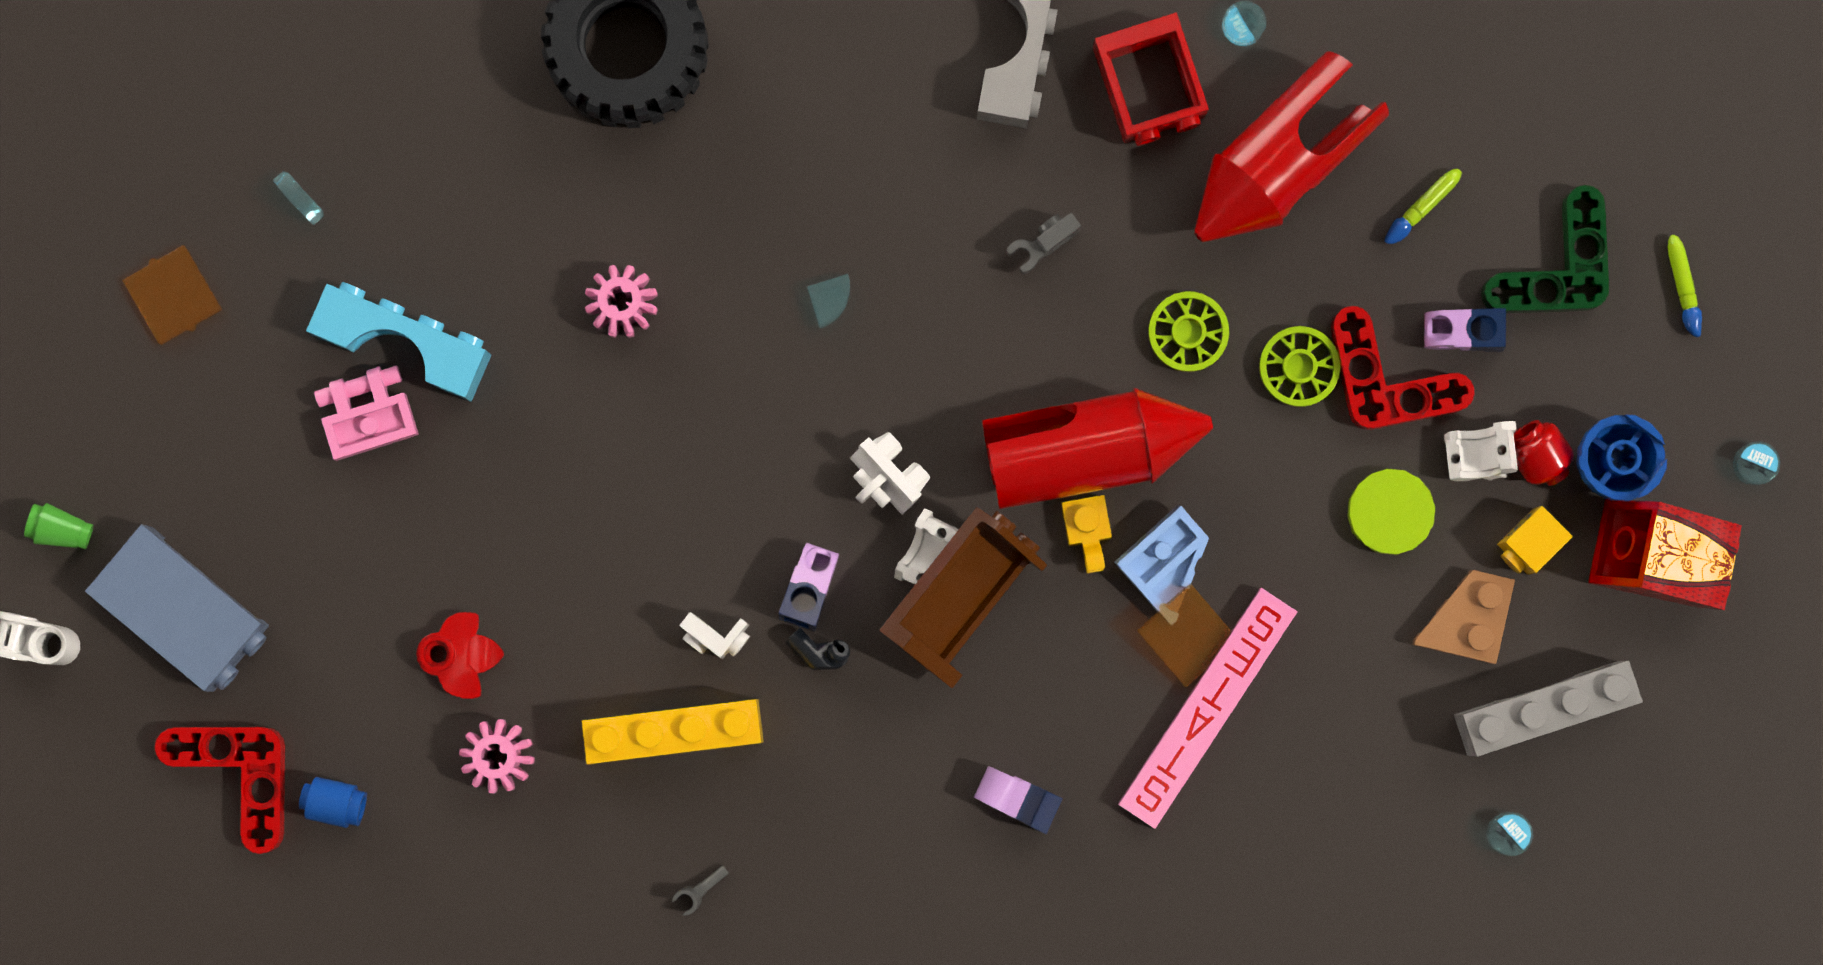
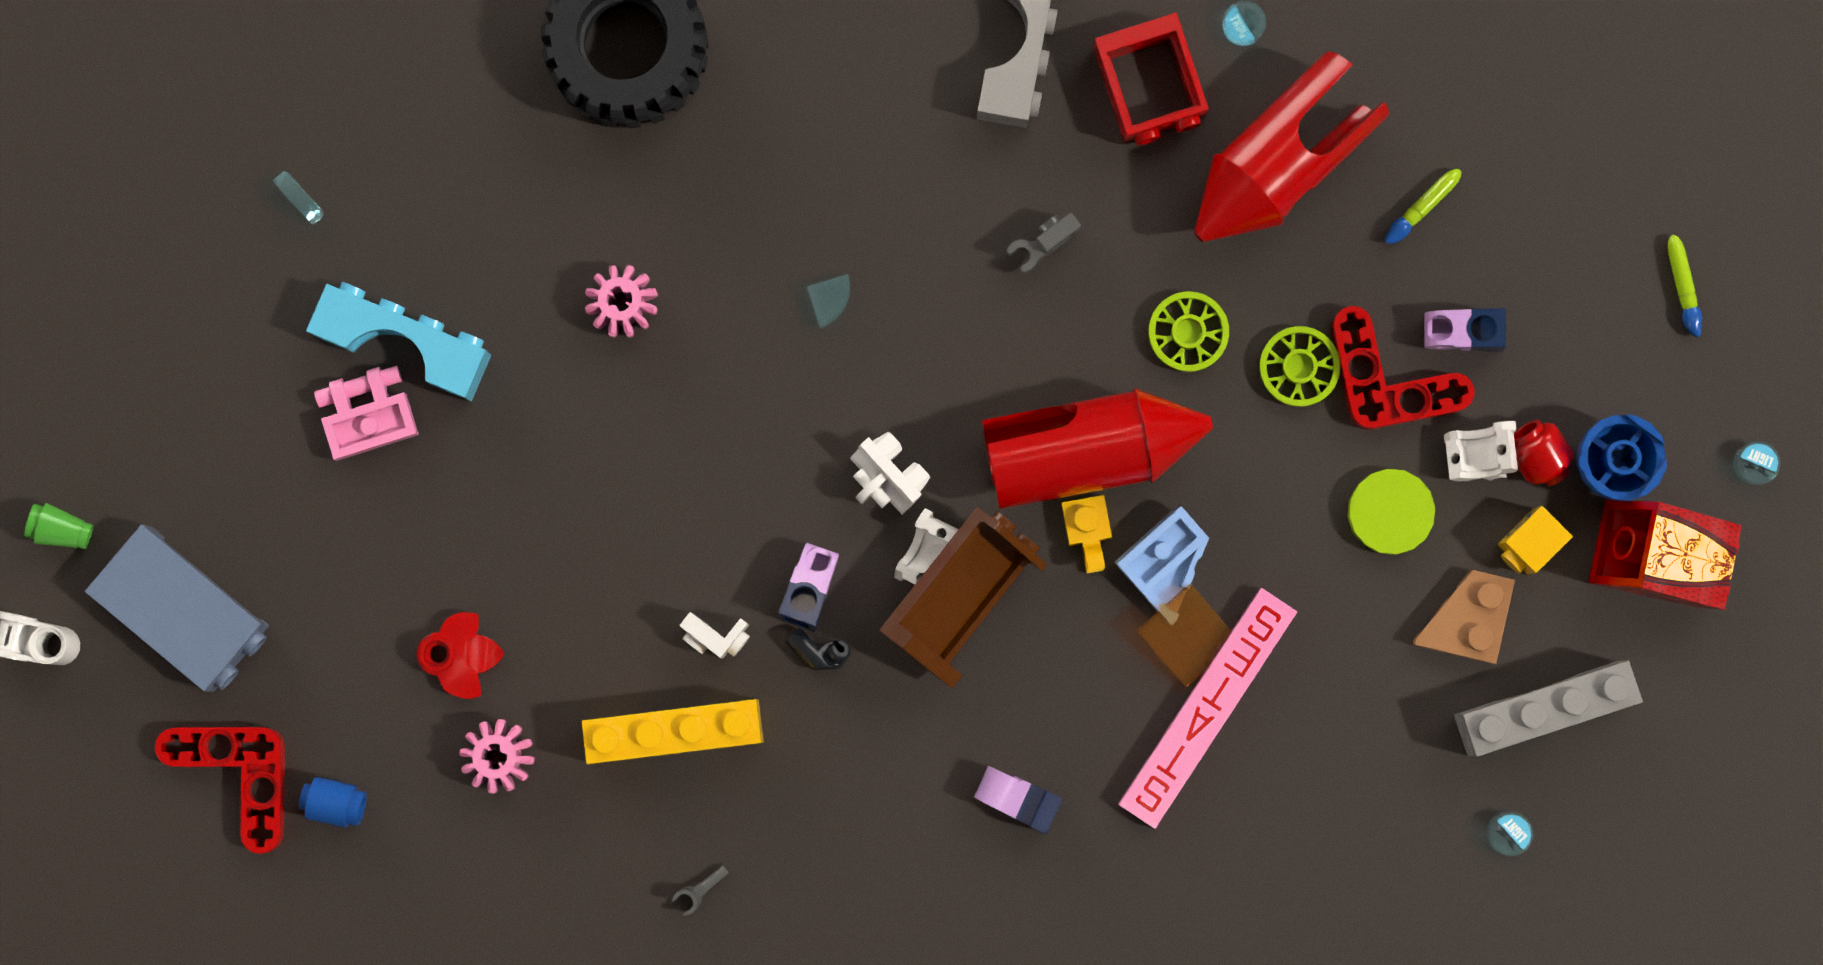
clear orange piece [122,245,223,345] -> none
dark green beam [1481,185,1609,313] -> none

